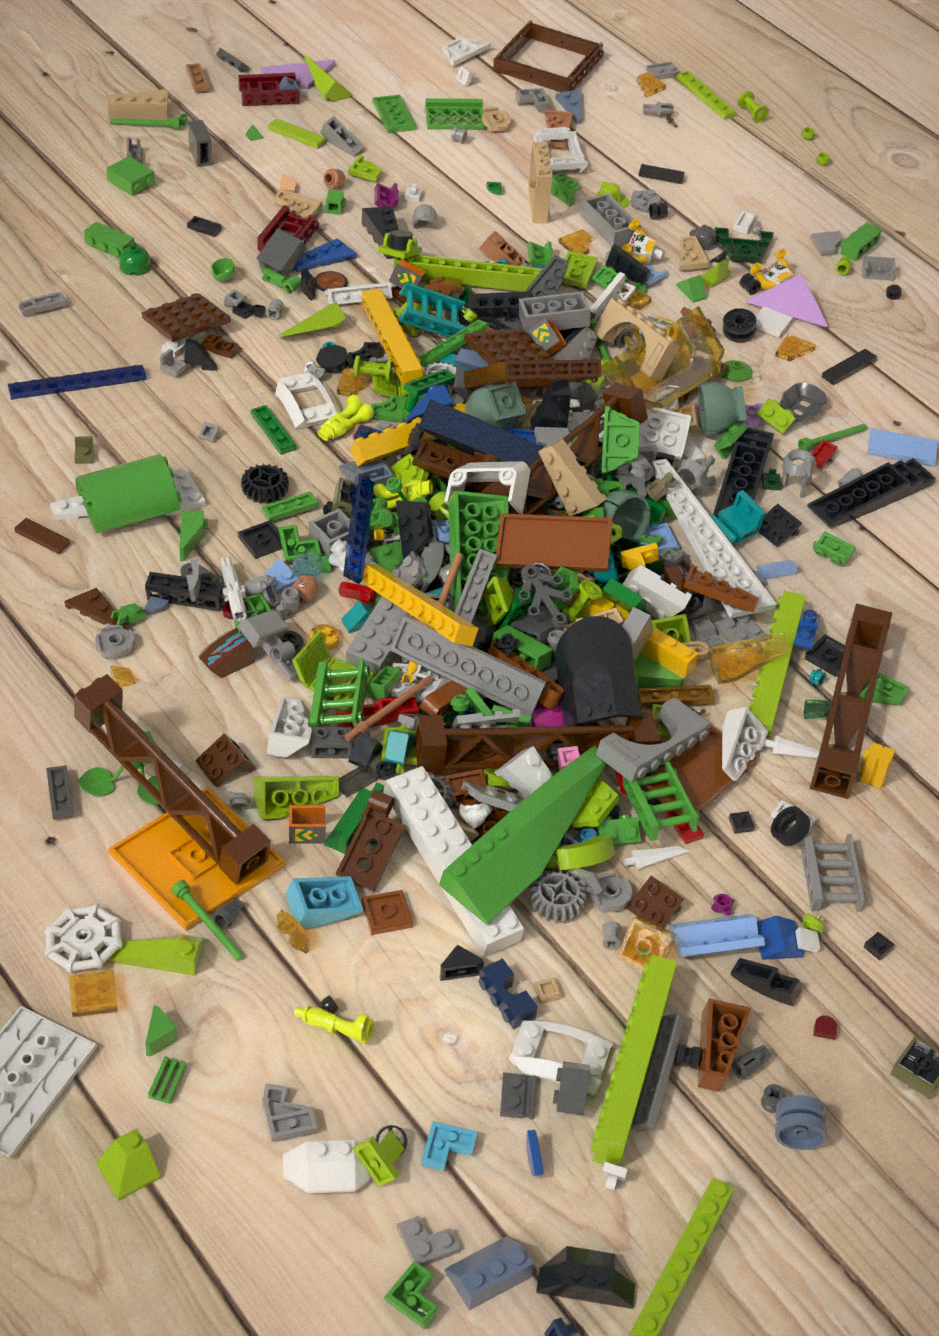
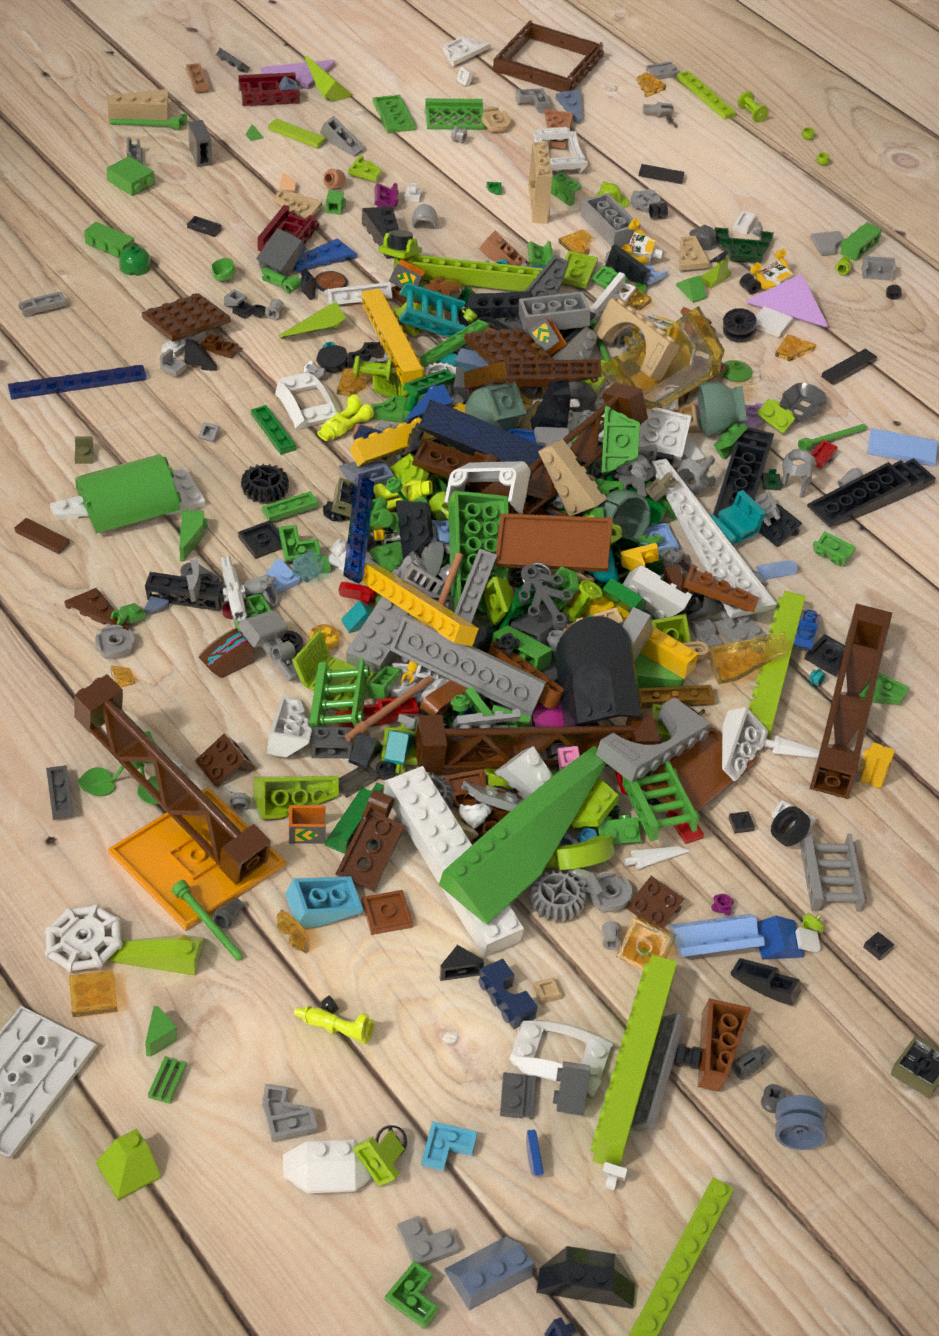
light grey piece [277,587,300,620] -> none
nougat head [292,575,319,603] -> none
light grey brick [309,509,360,558] -> none
clear green slope [803,700,832,721] -> none
dark red tile [813,1015,837,1040] -> none
none -> light grey slope [402,562,444,594]
none -> light grey hinge [754,491,781,526]

